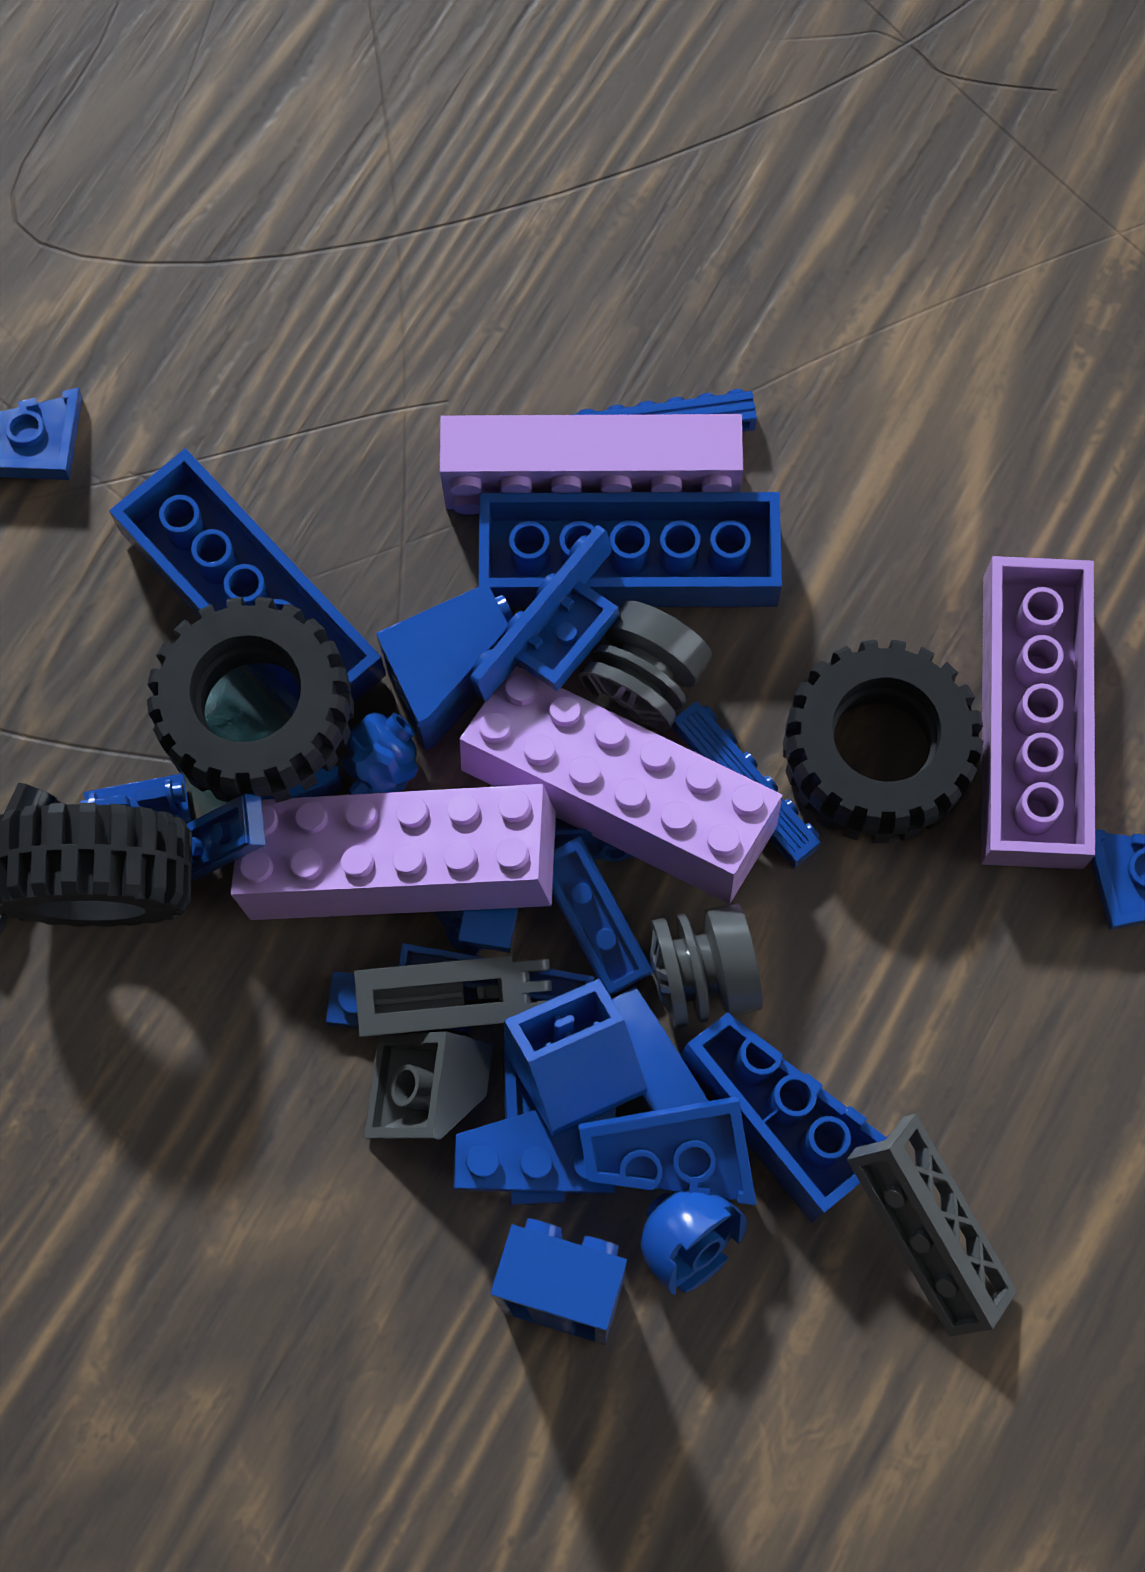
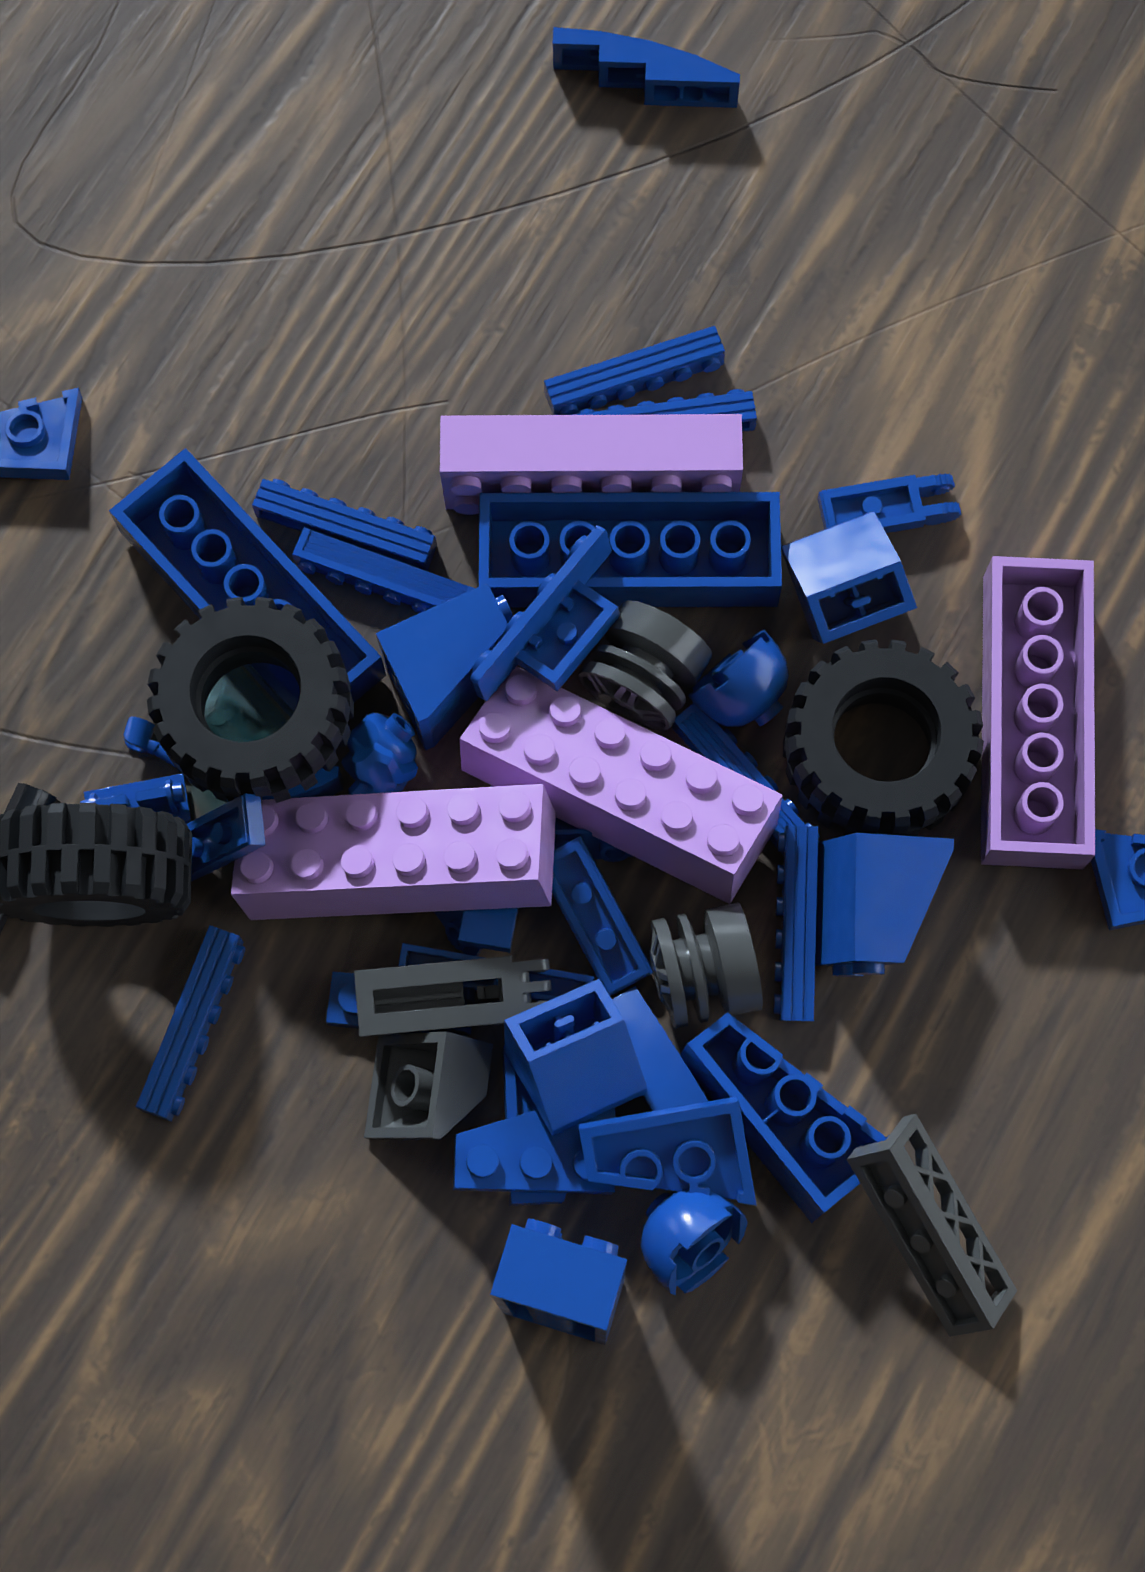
none -> blue hand [123,716,176,768]
none -> blue piece [136,925,245,1122]
none -> blue piece [252,479,437,571]
none -> blue piece [292,527,475,613]
none -> blue piece [544,326,725,415]
none -> blue slope [553,27,740,108]
none -> blue cylinder [688,630,789,727]
none -> blue piece [773,825,818,1021]
none -> blue slope [781,511,917,644]
none -> blue slope [815,833,954,977]
none -> blue hinge [817,473,961,533]

